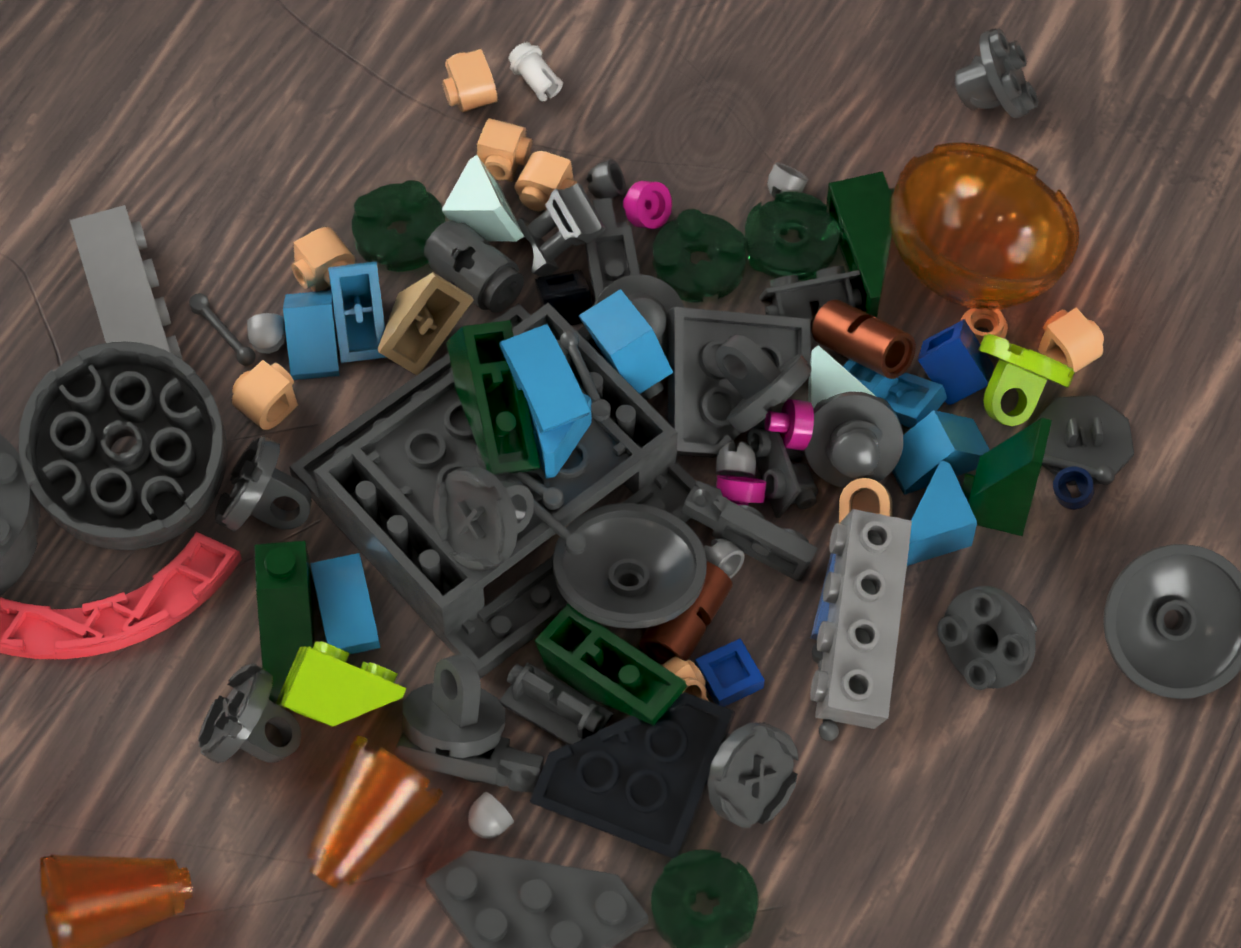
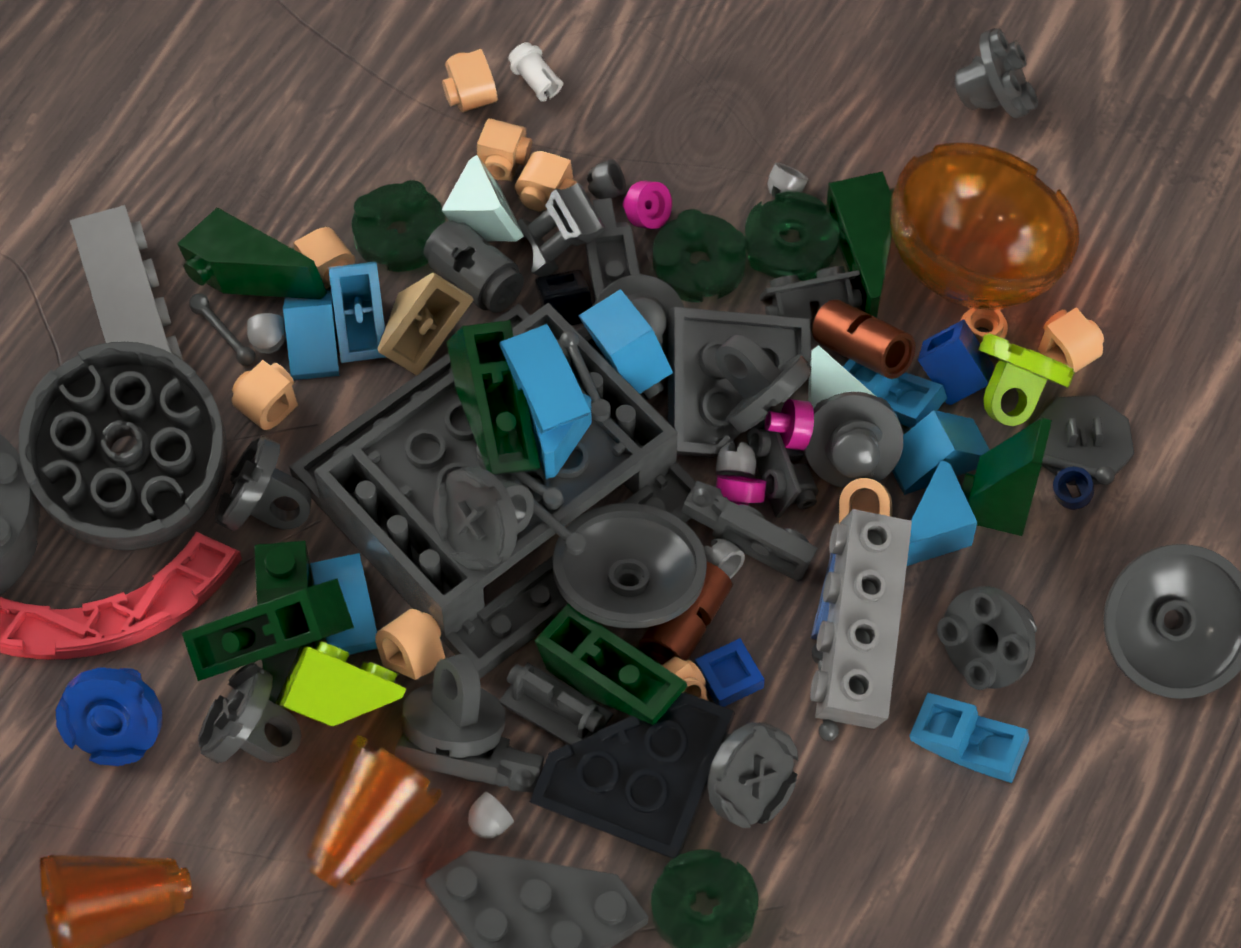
none -> blue tile [56,667,163,766]
none -> dark green slope [177,207,327,299]
none -> dark green slope [181,579,354,681]
none -> light nougat plate [375,609,446,680]
none -> dark azure slope [909,693,1029,783]

